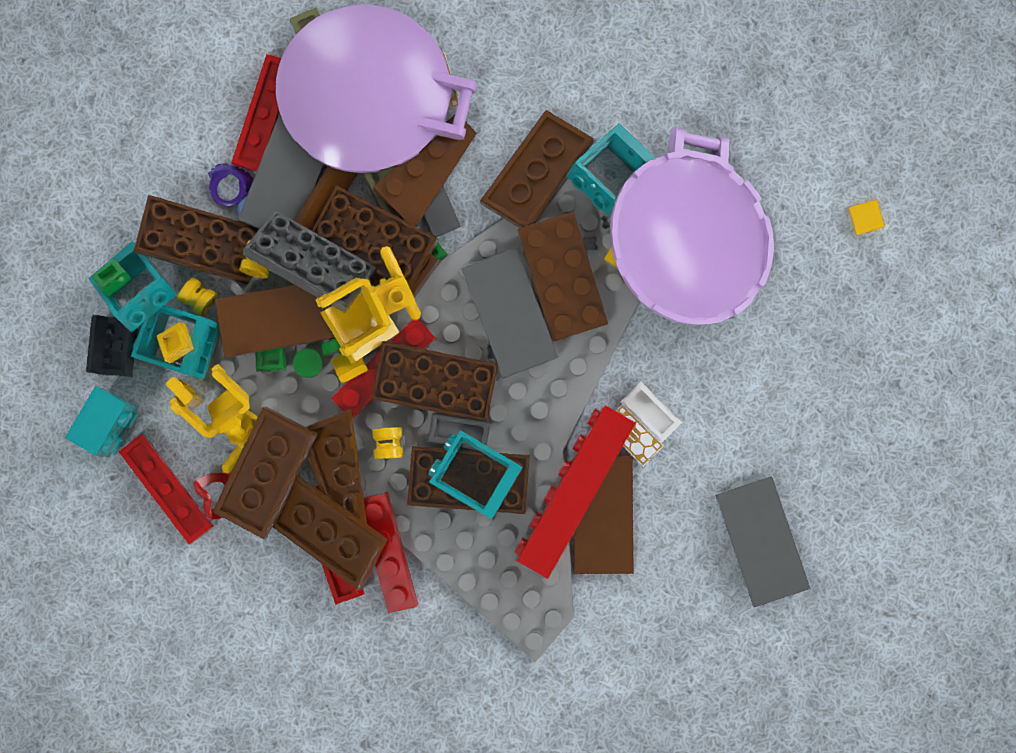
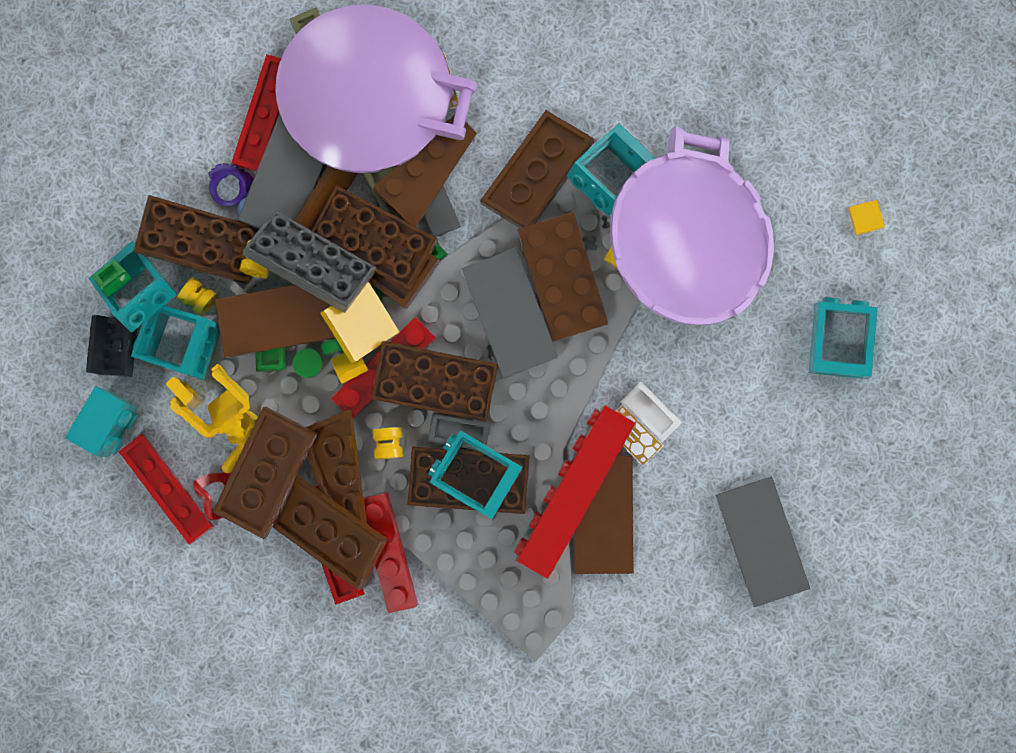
yellow tile [157,322,194,363] -> none
yellow piece [315,246,421,357] -> none
none -> teal window [808,297,878,379]

